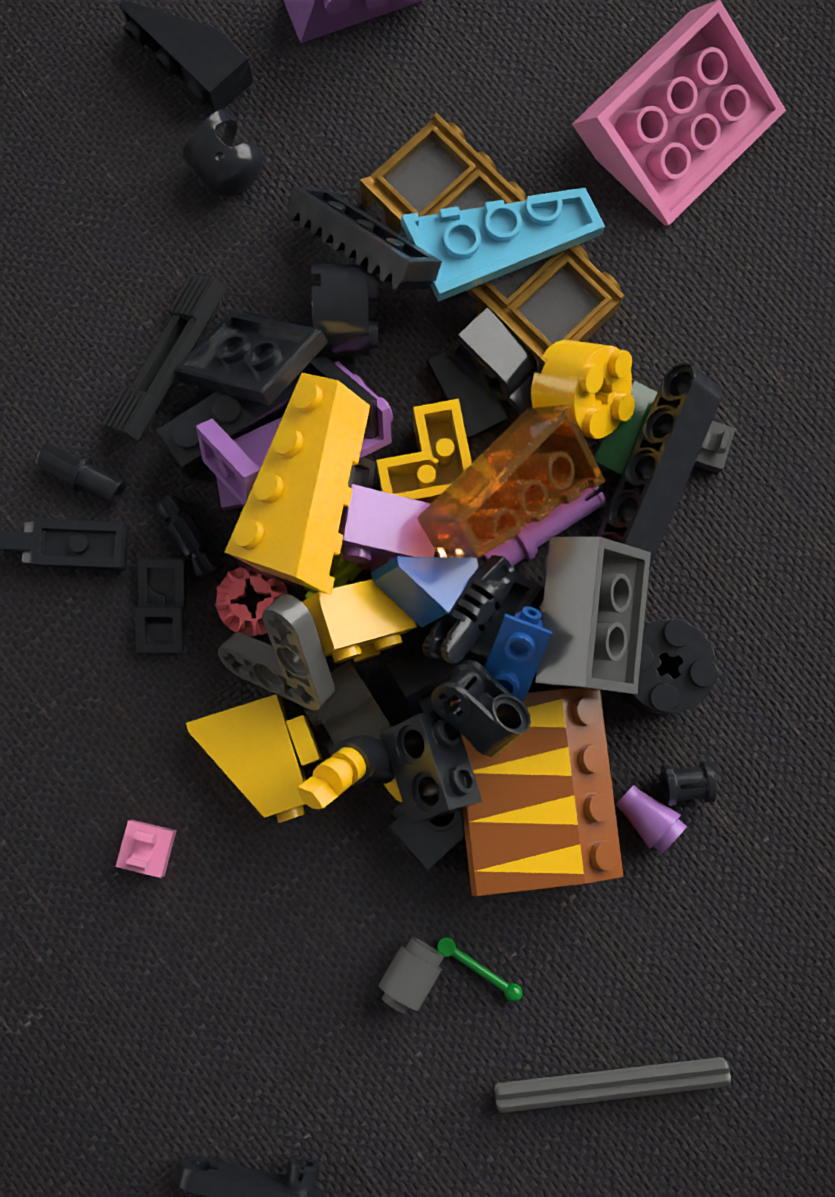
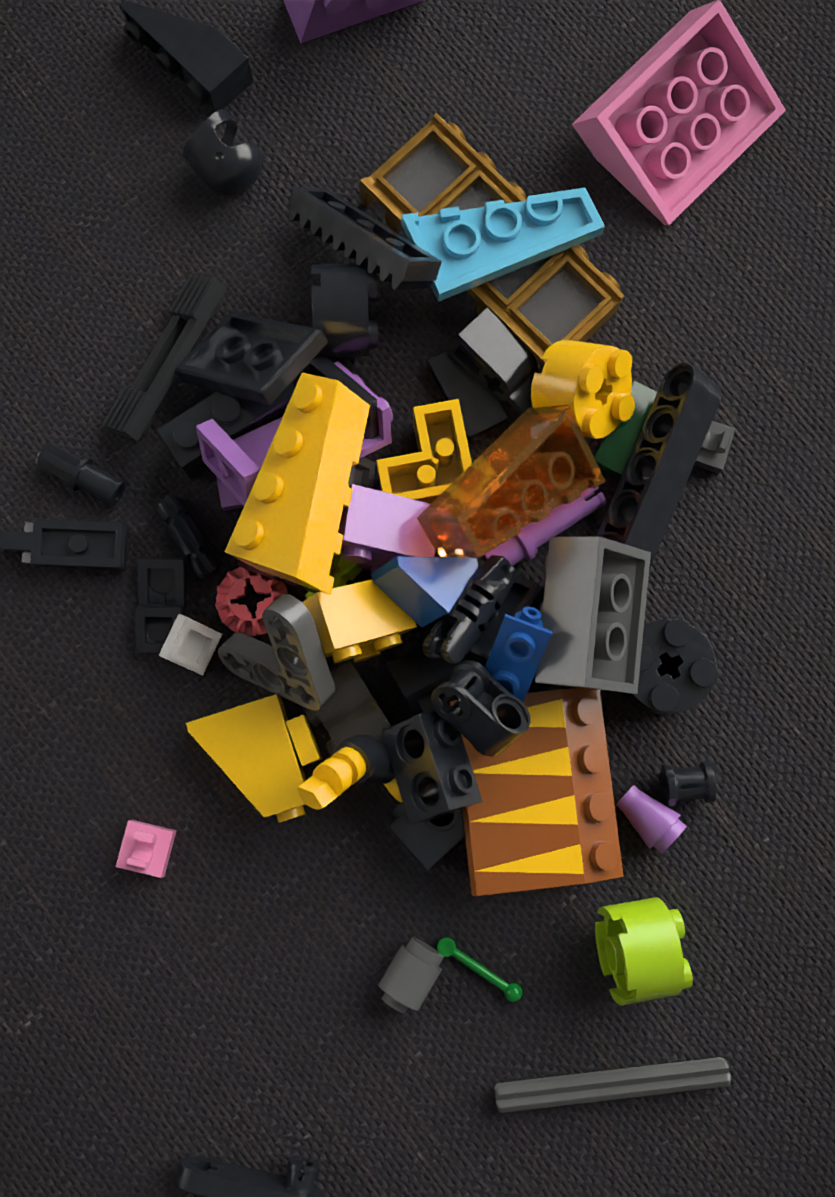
none -> white tile [159,614,222,675]
none -> lime brick [595,897,693,1006]

